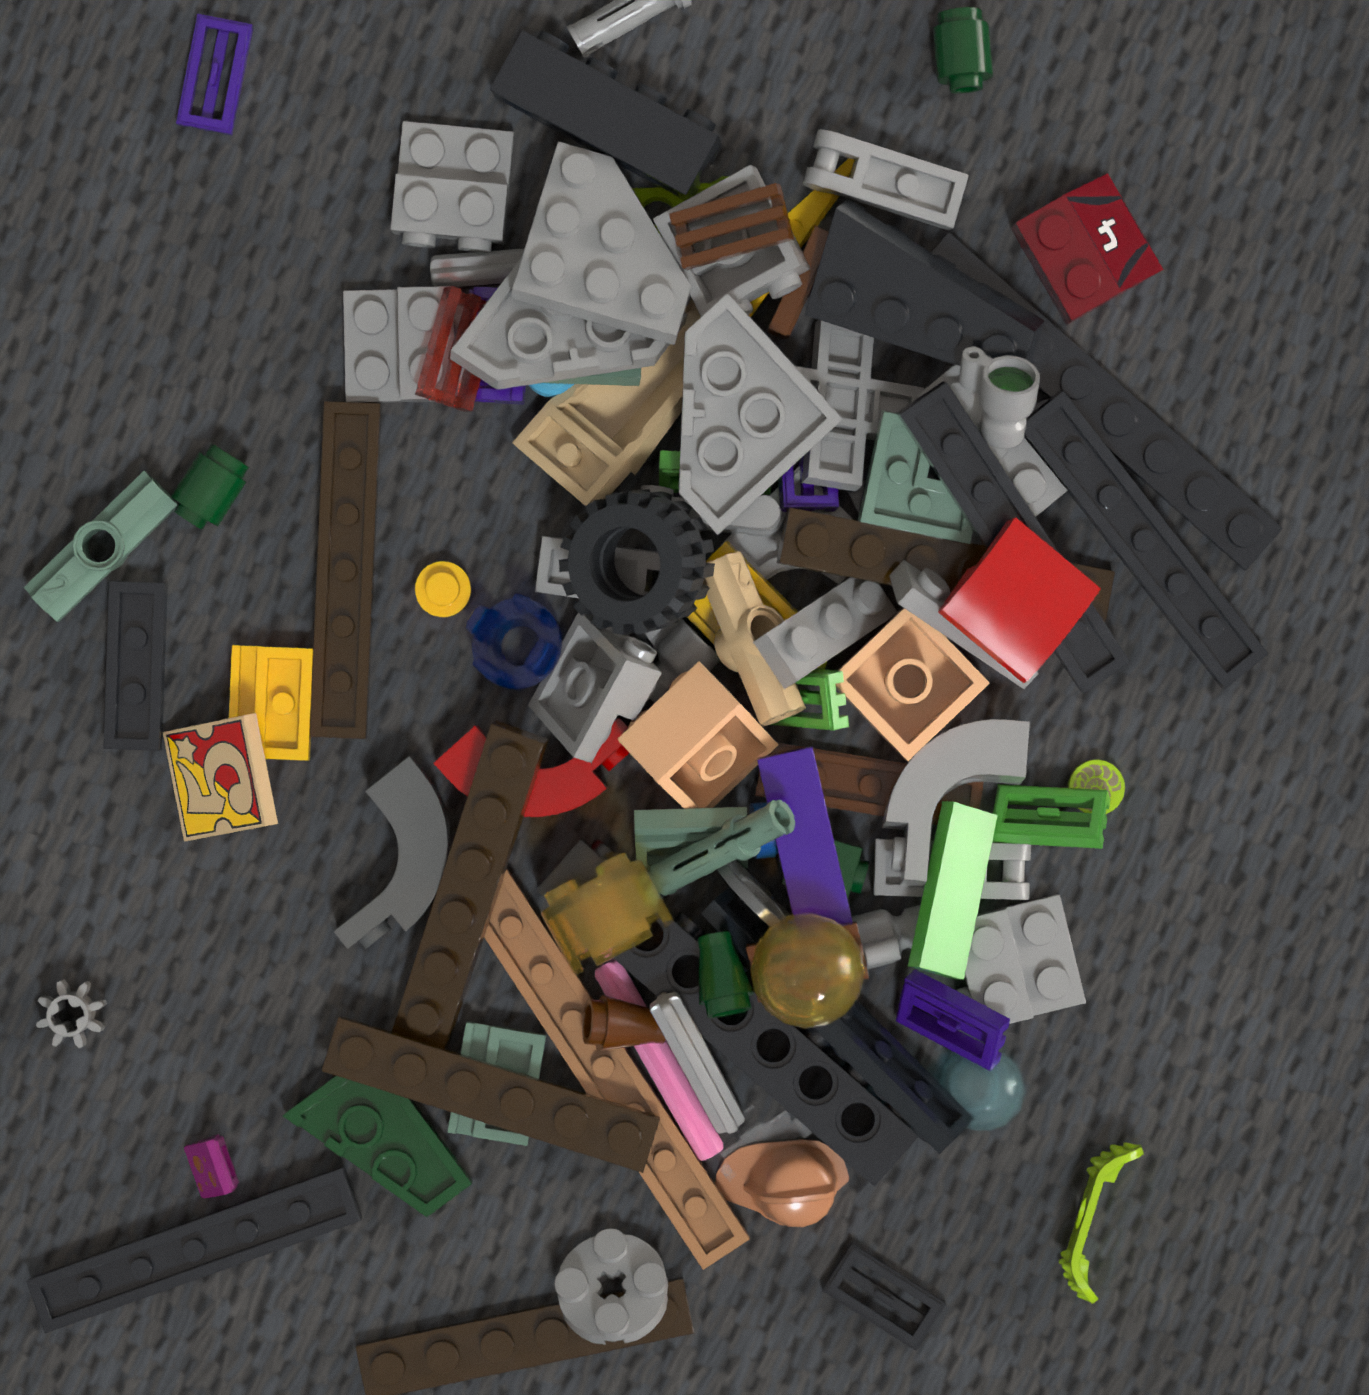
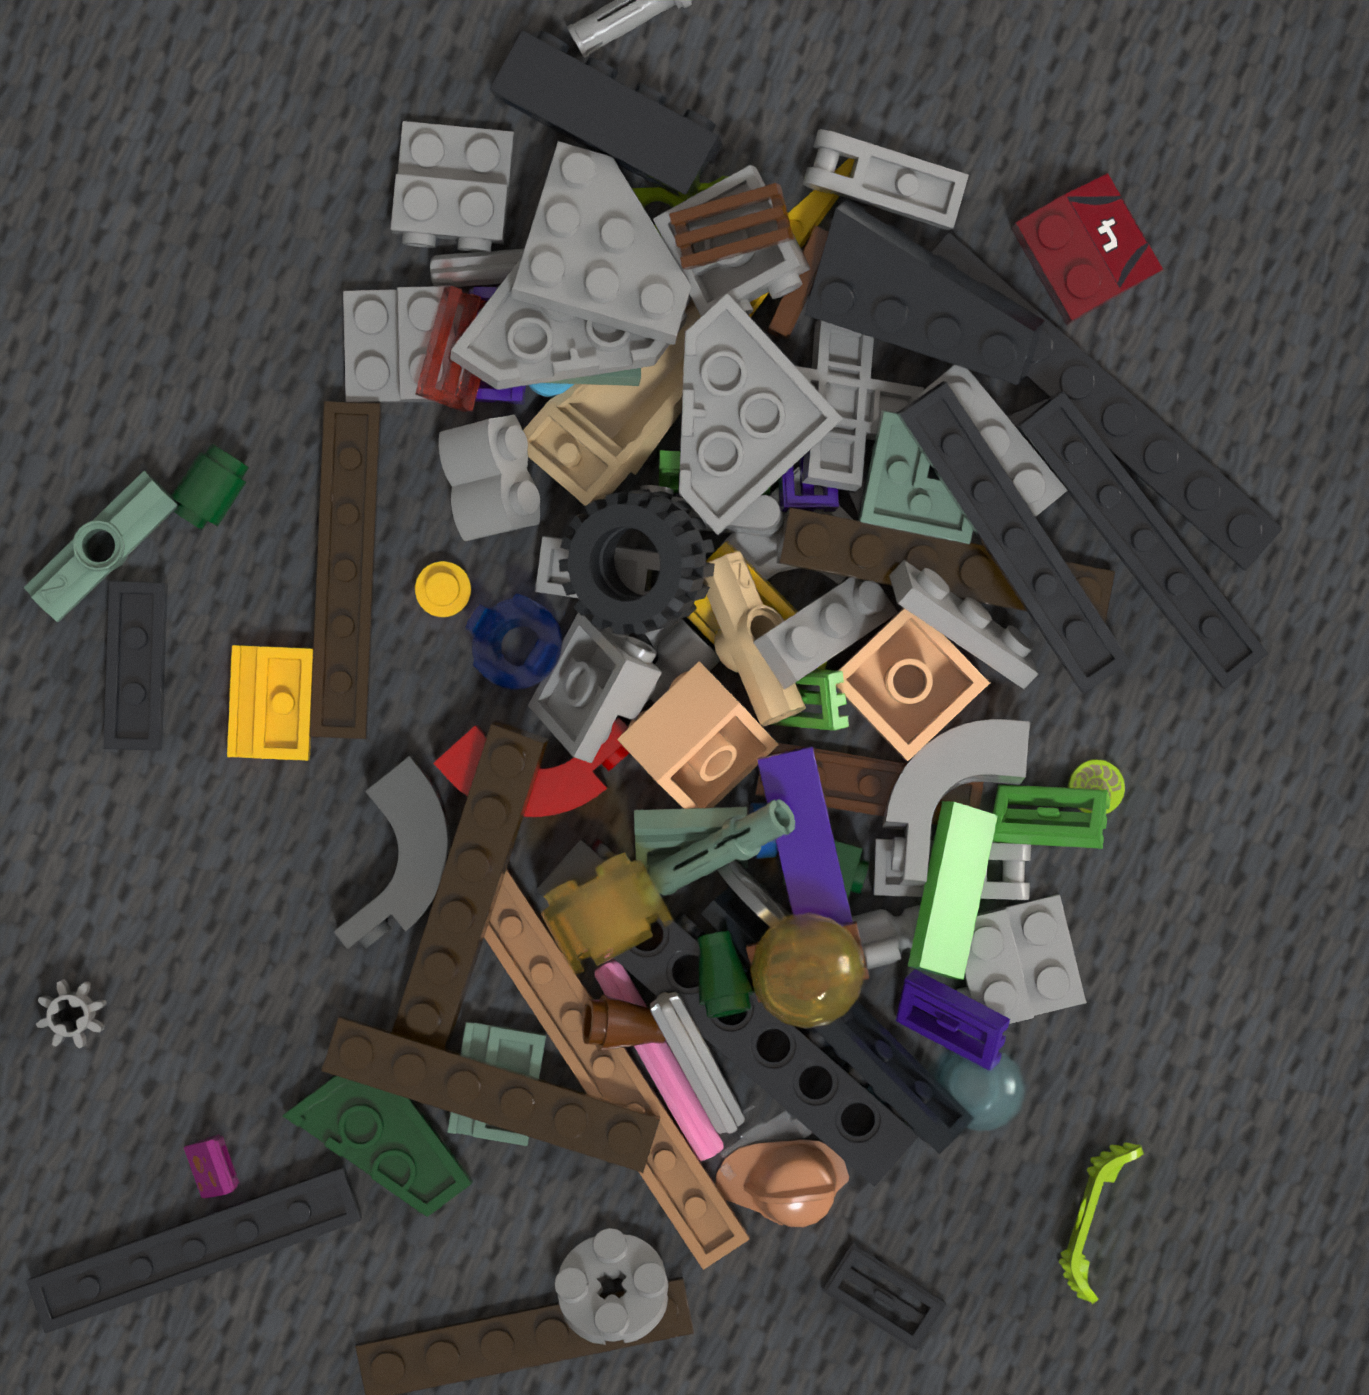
tile [162,713,278,842] -> none
dark purple tile [176,14,254,136] -> none
dark green brick [933,7,993,94] -> none
red slope [938,517,1101,683] -> none
light grey piece [959,347,1040,449] -> none
none -> light grey brick [439,415,540,541]

